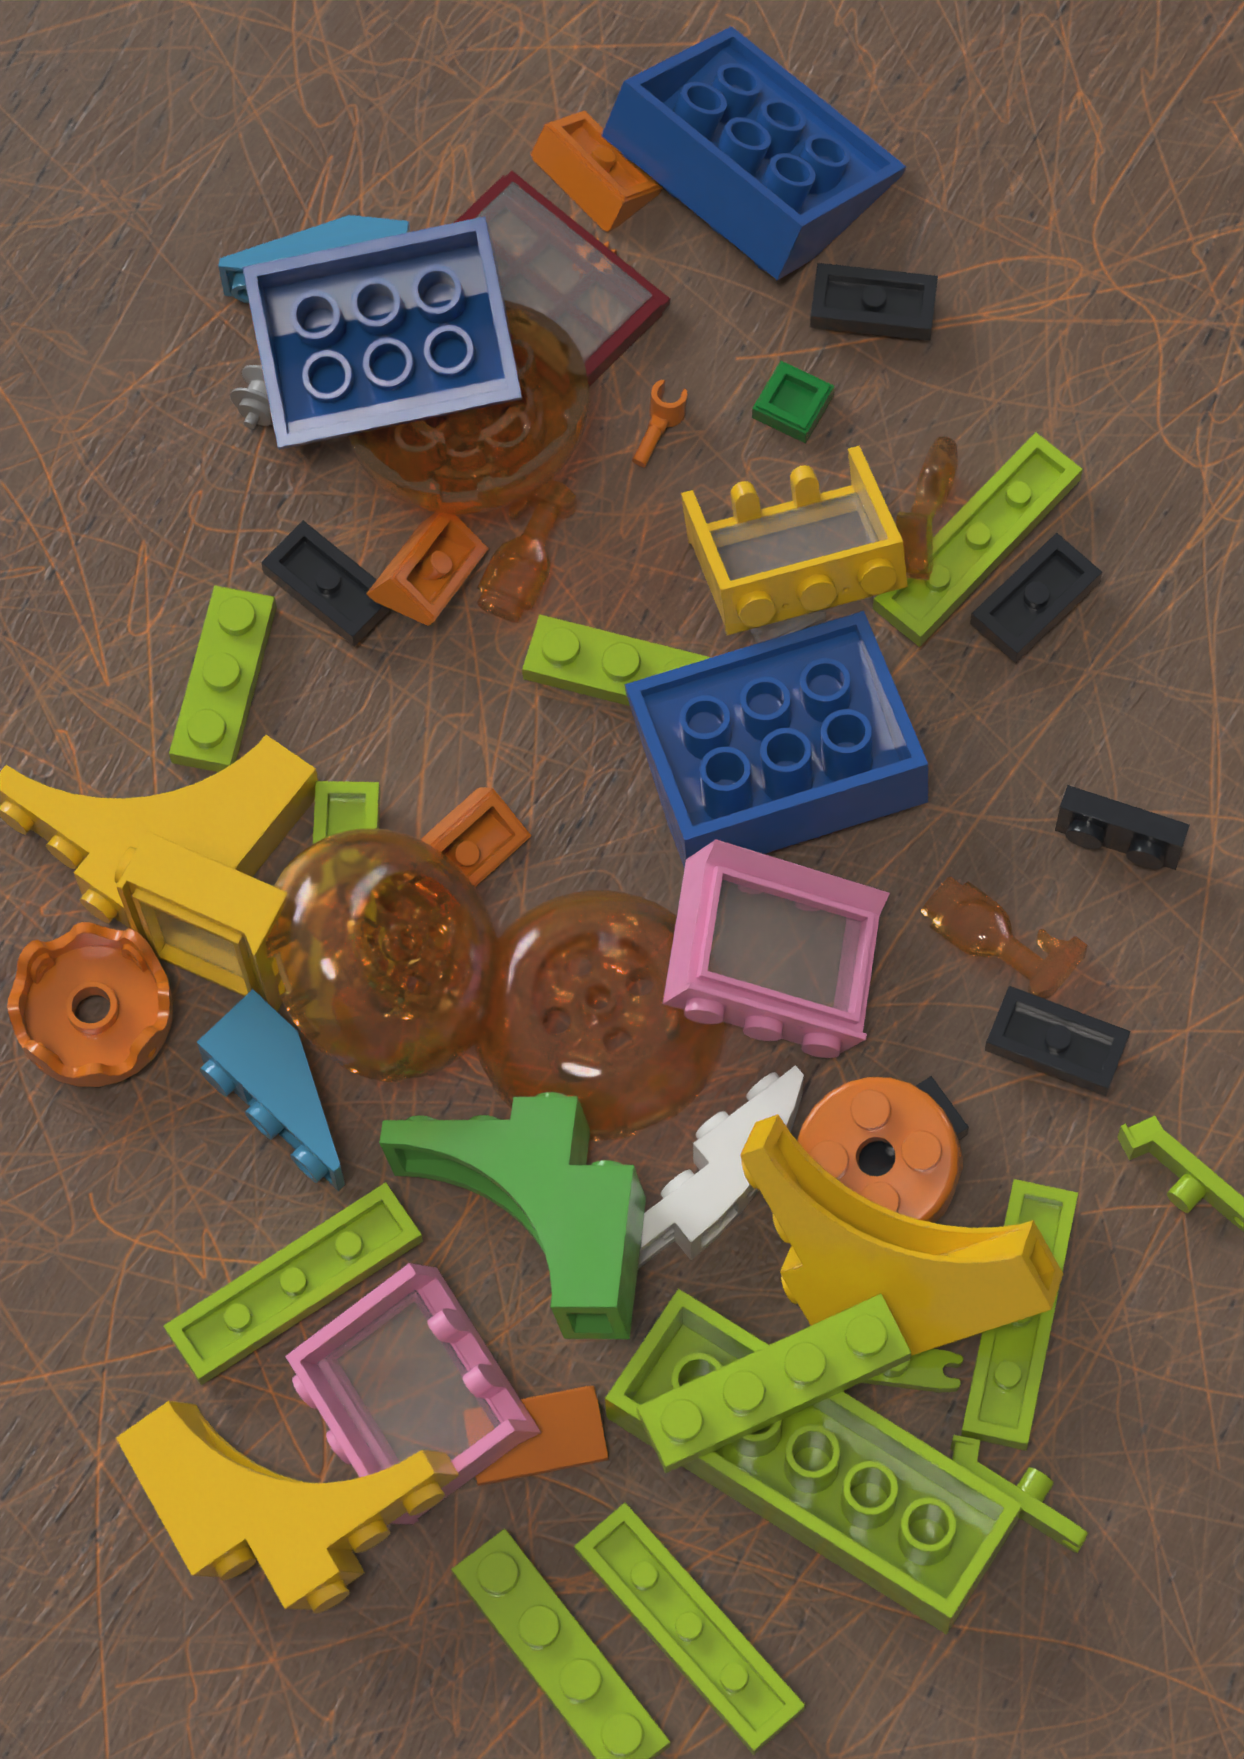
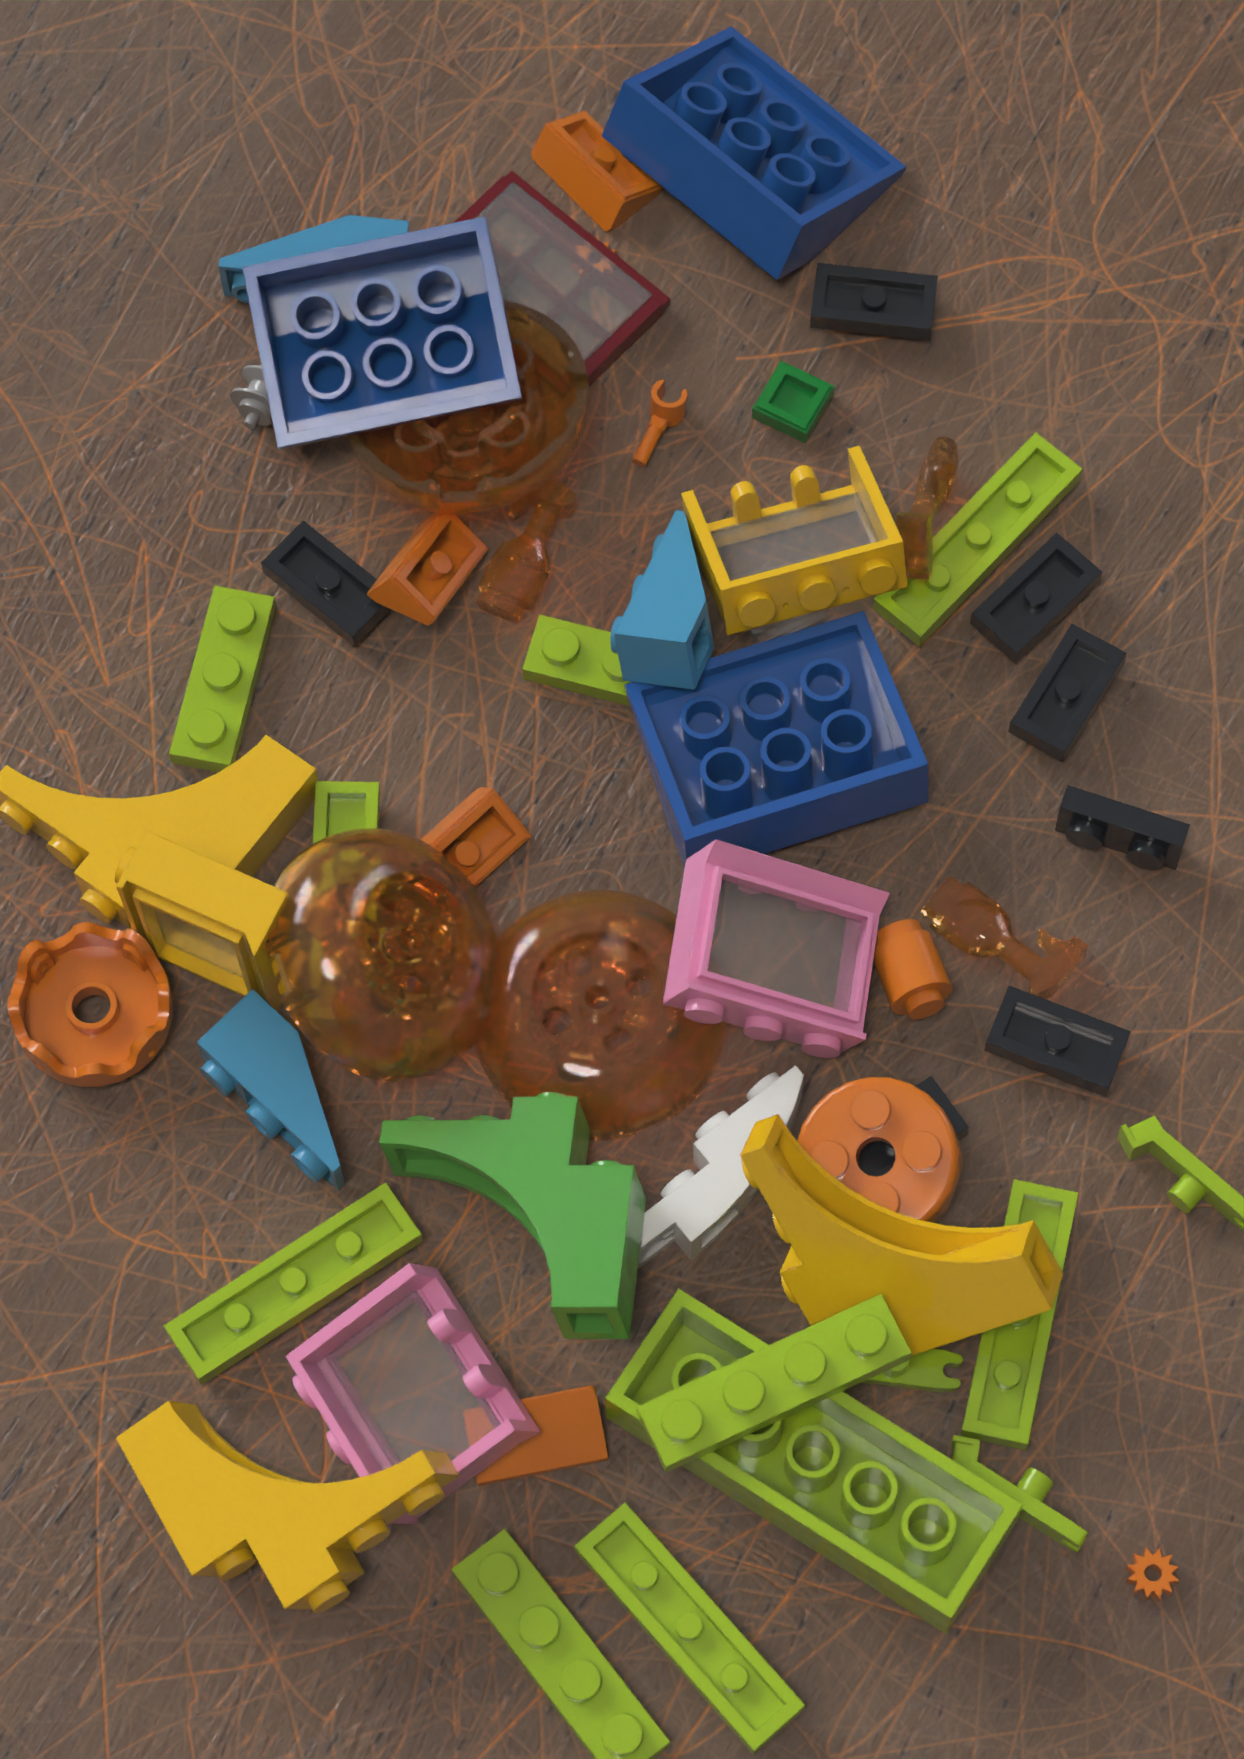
none -> dark azure slope [610,510,715,690]
none -> orange brick [873,919,953,1020]
none -> black plate [1008,624,1127,762]
none -> orange piece [1125,1548,1179,1603]

